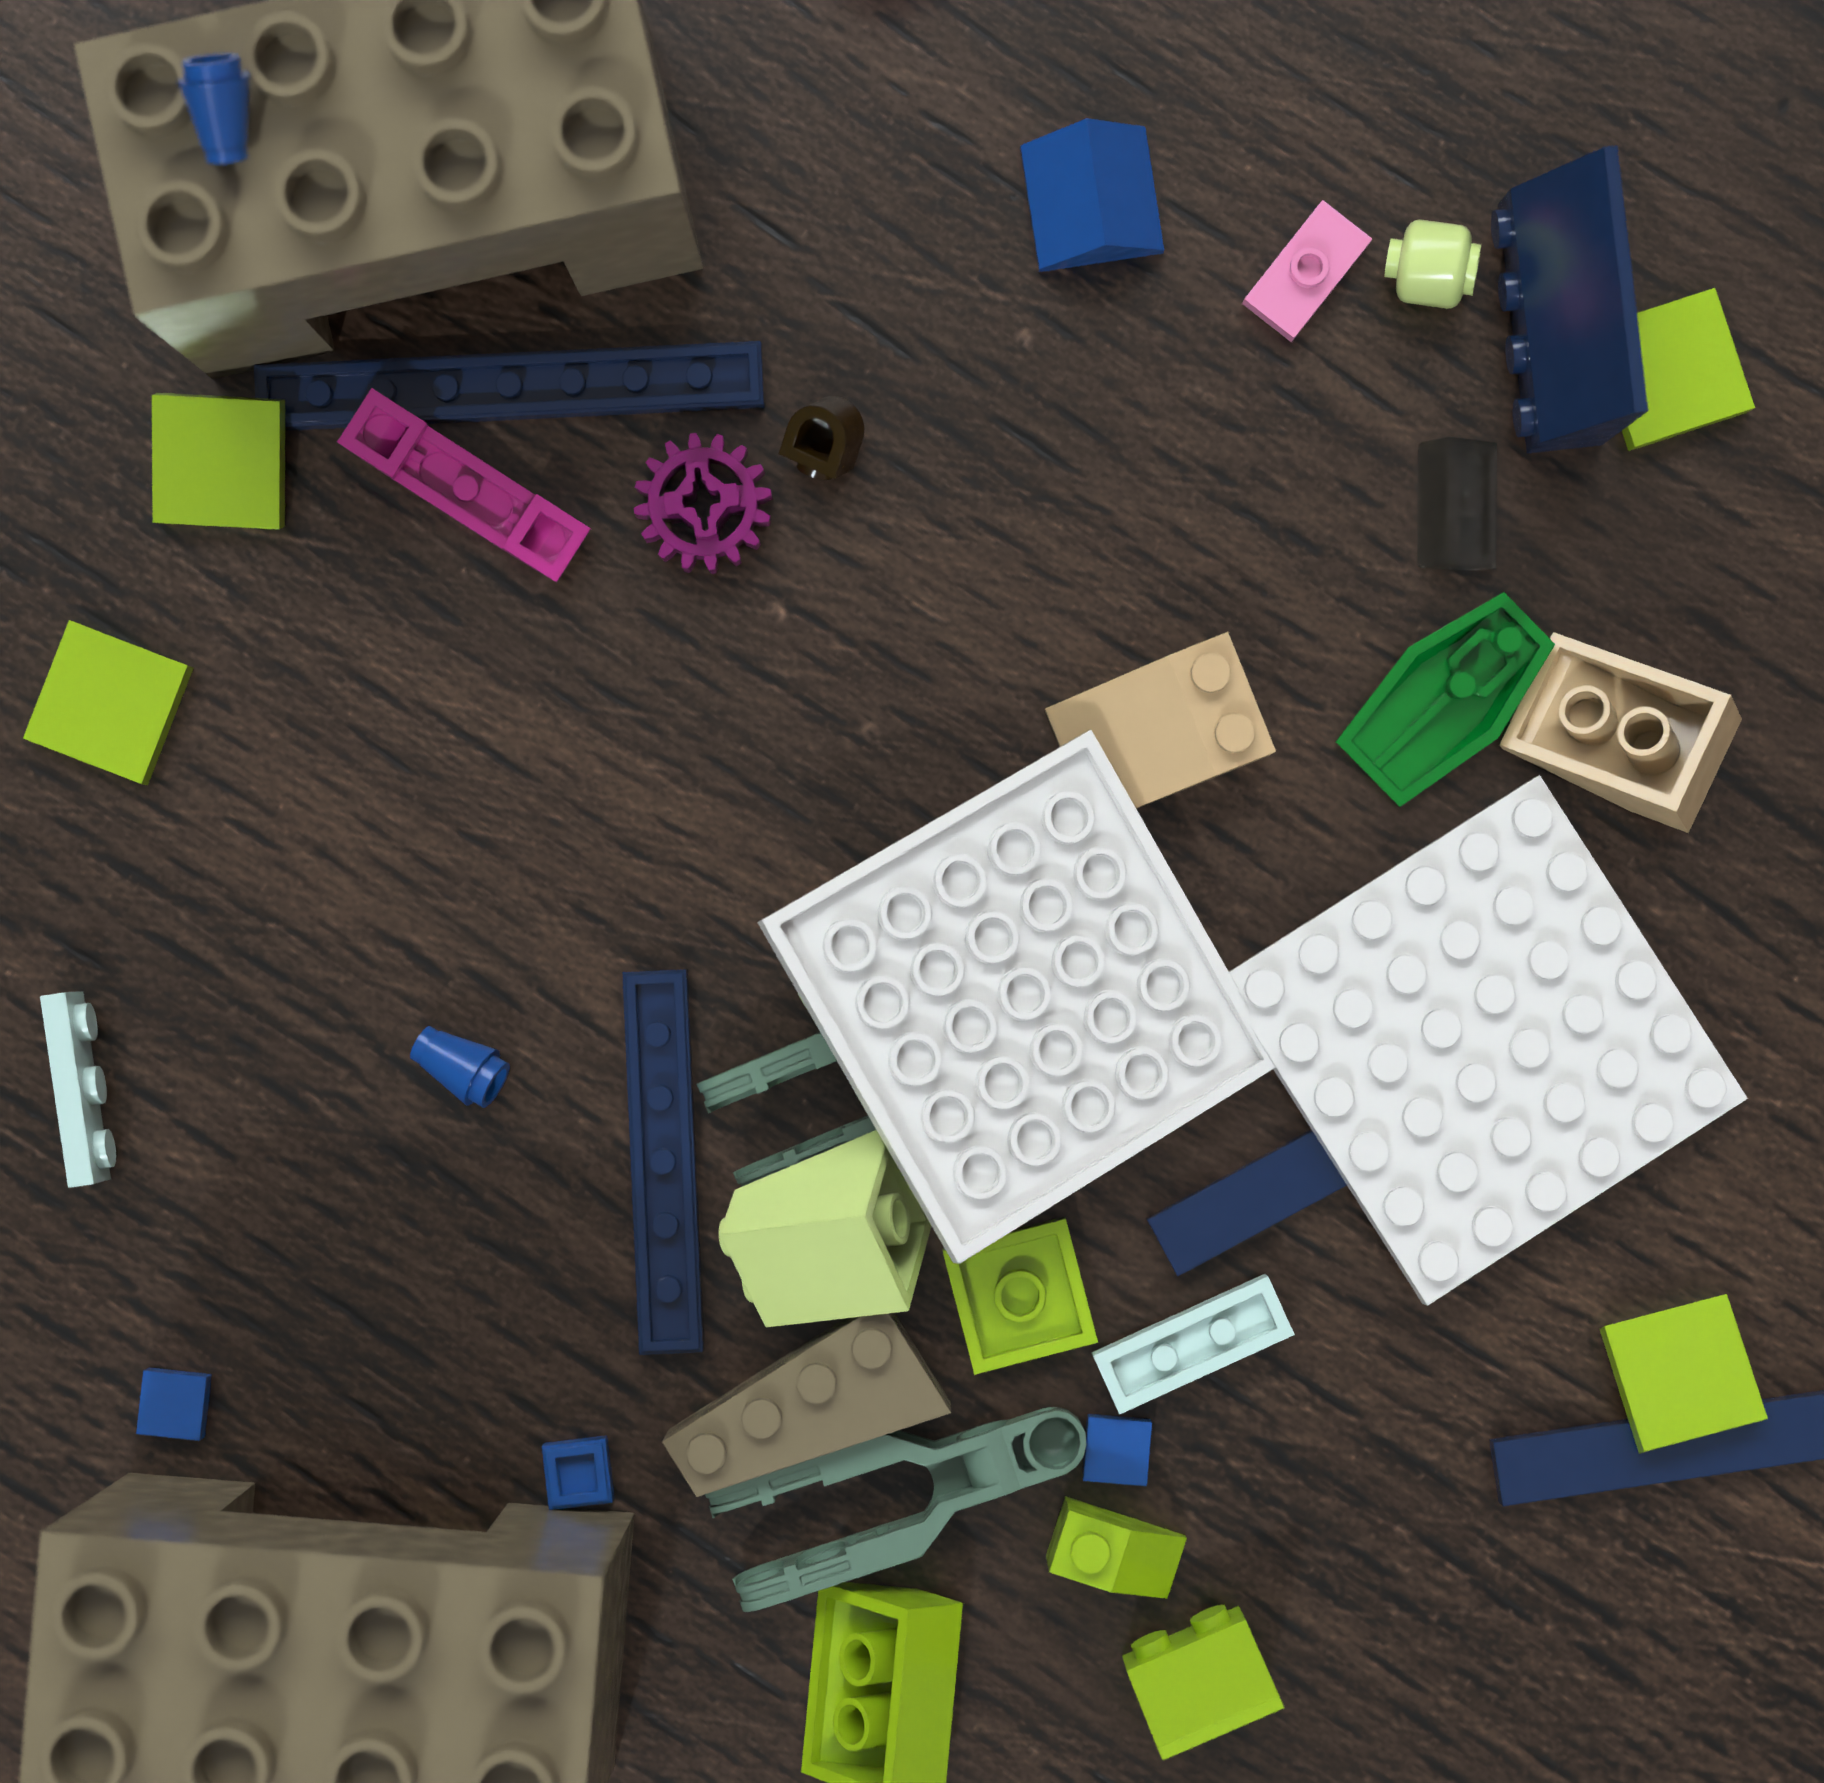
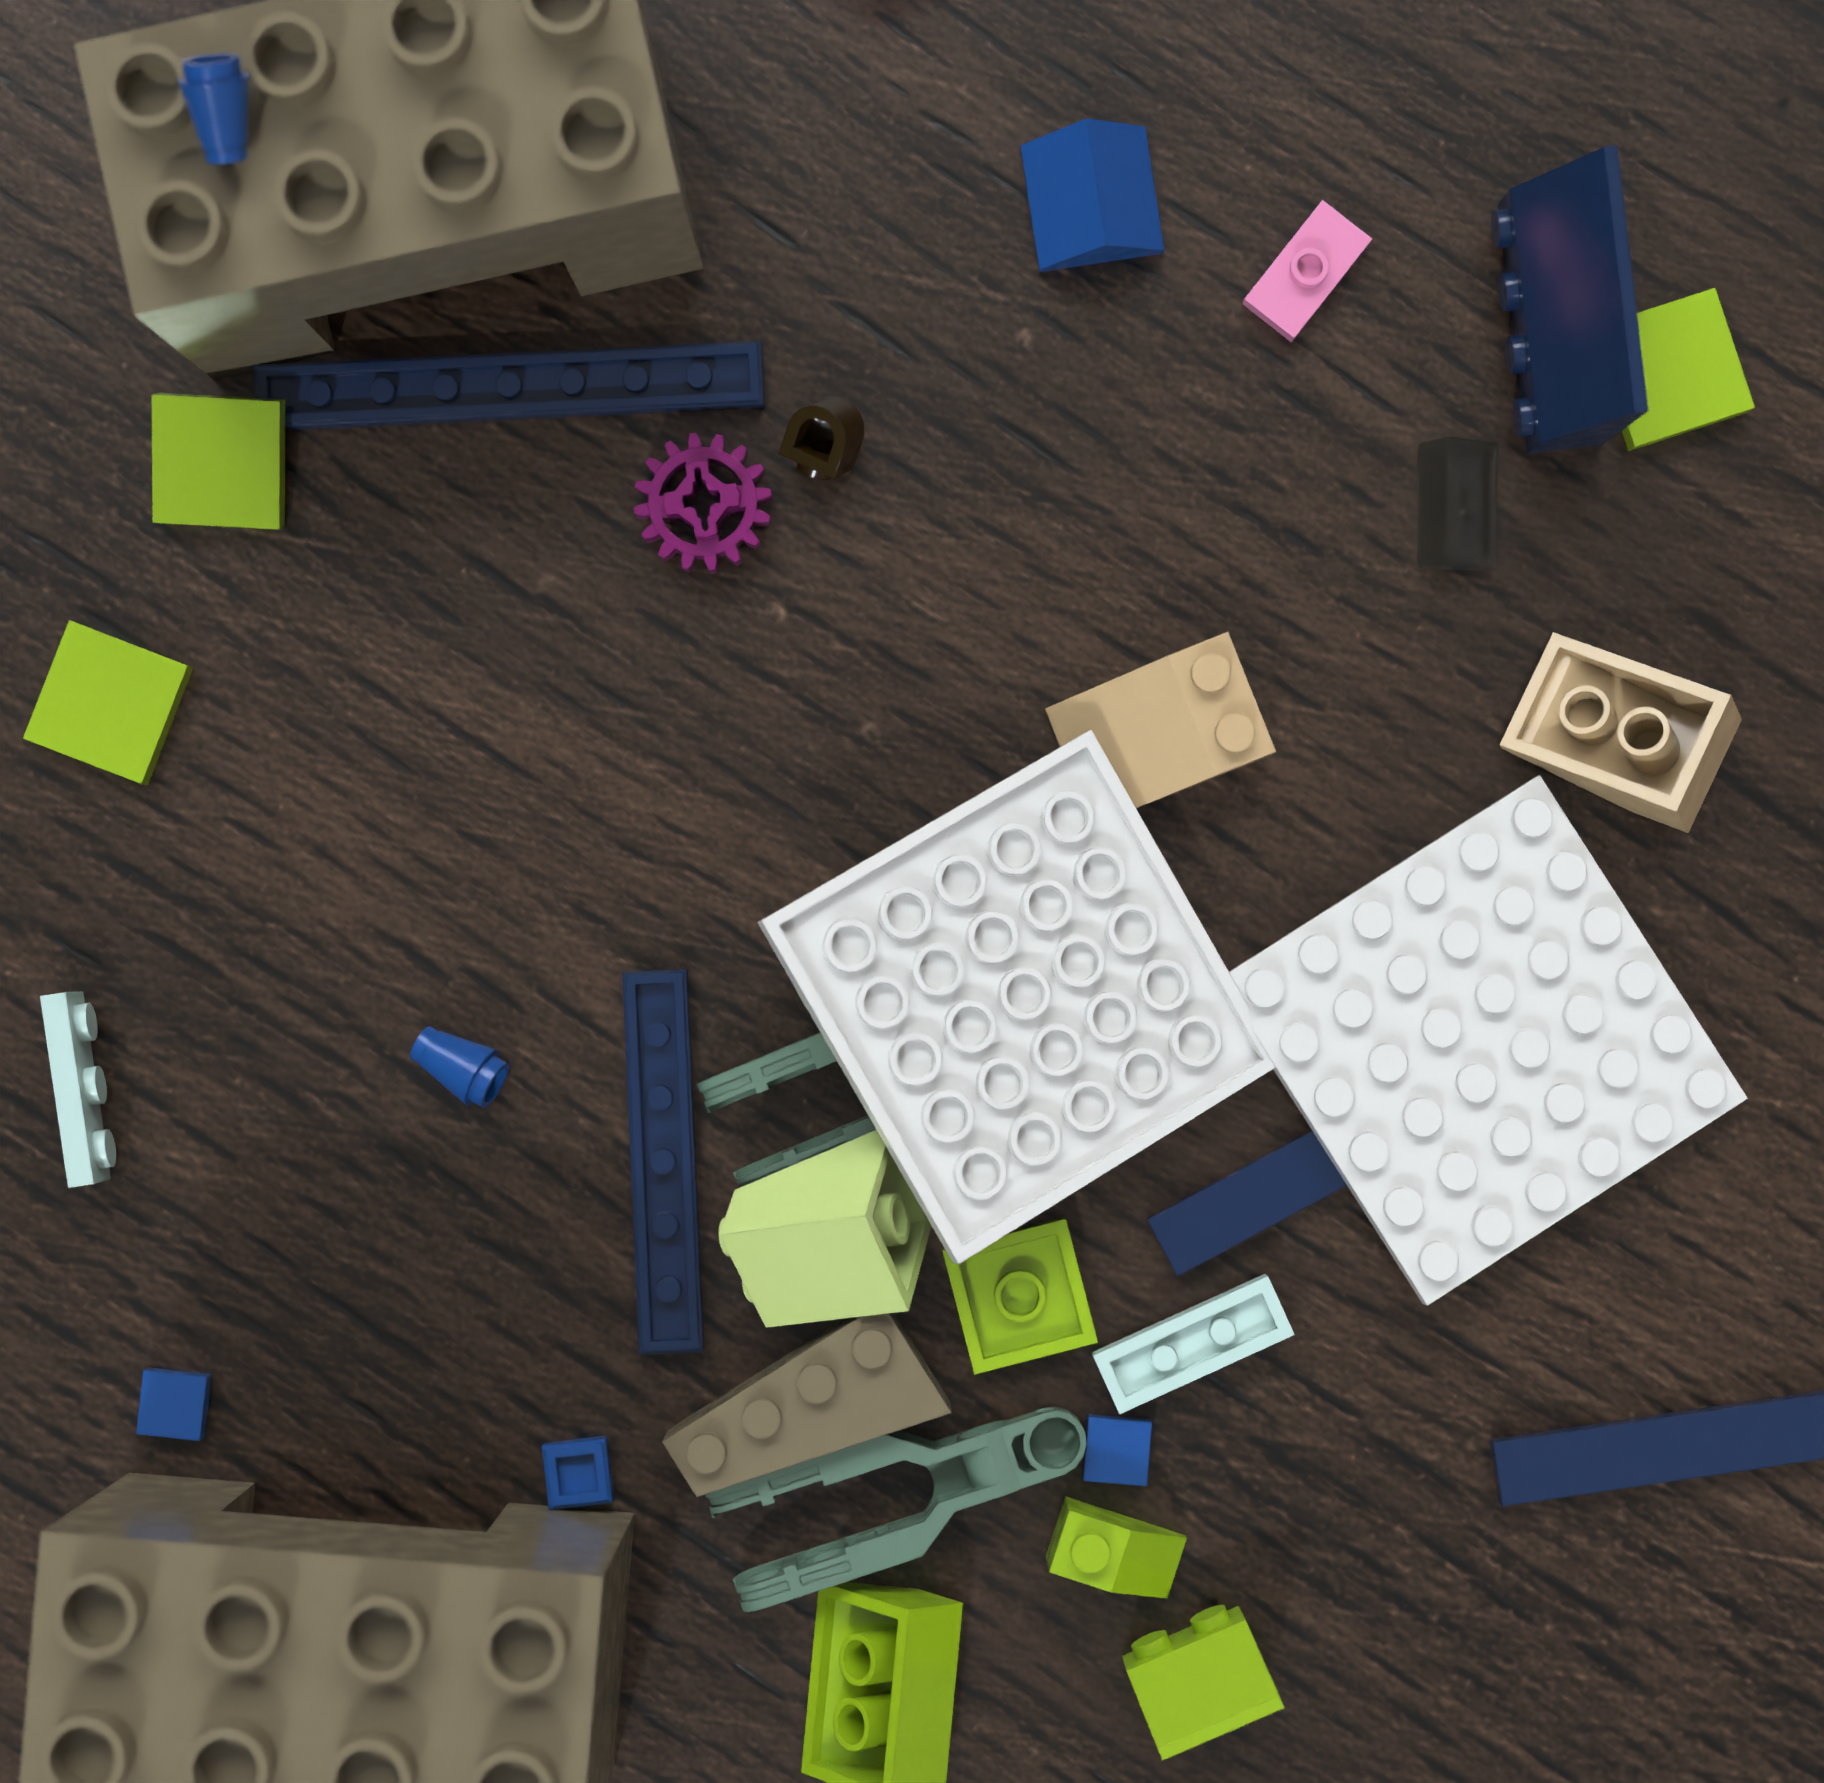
dark pink slope [337,388,591,583] -> none
green piece [1335,592,1555,807] -> none
yellowish green head [1385,219,1481,309] -> none
lime tile [1600,1294,1768,1454] -> none

